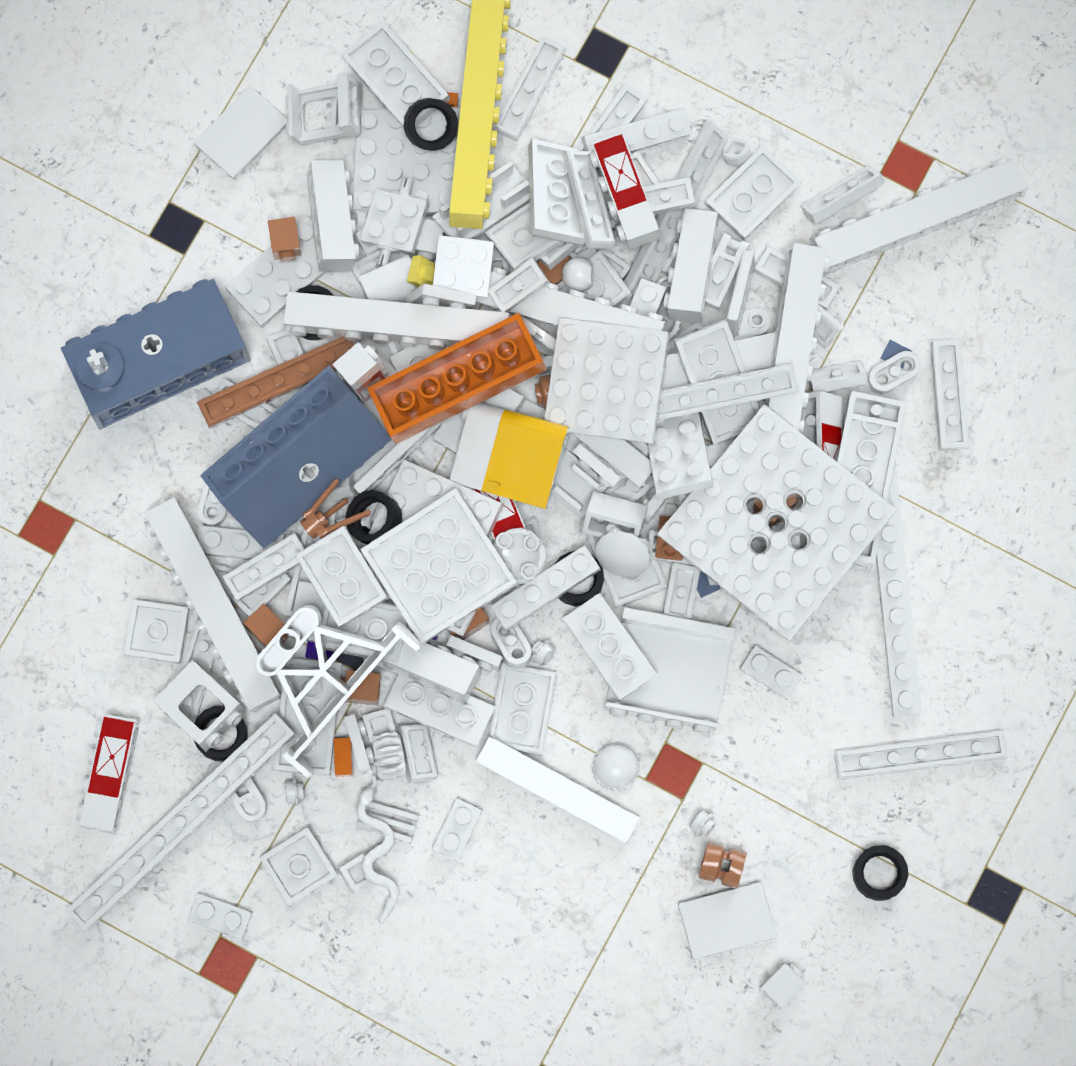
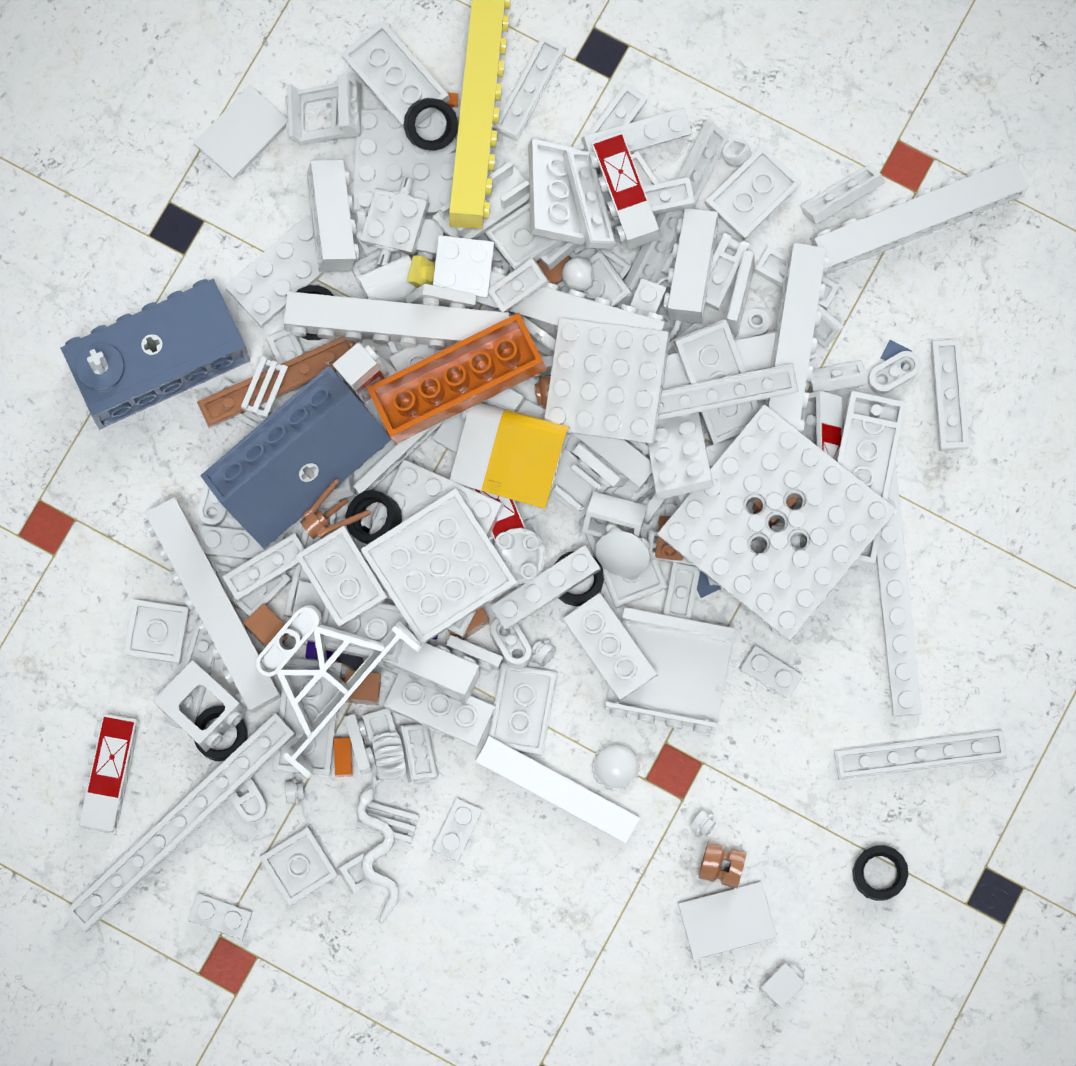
nougat brick [268,216,301,262] -> none
none -> white tile [241,356,288,419]

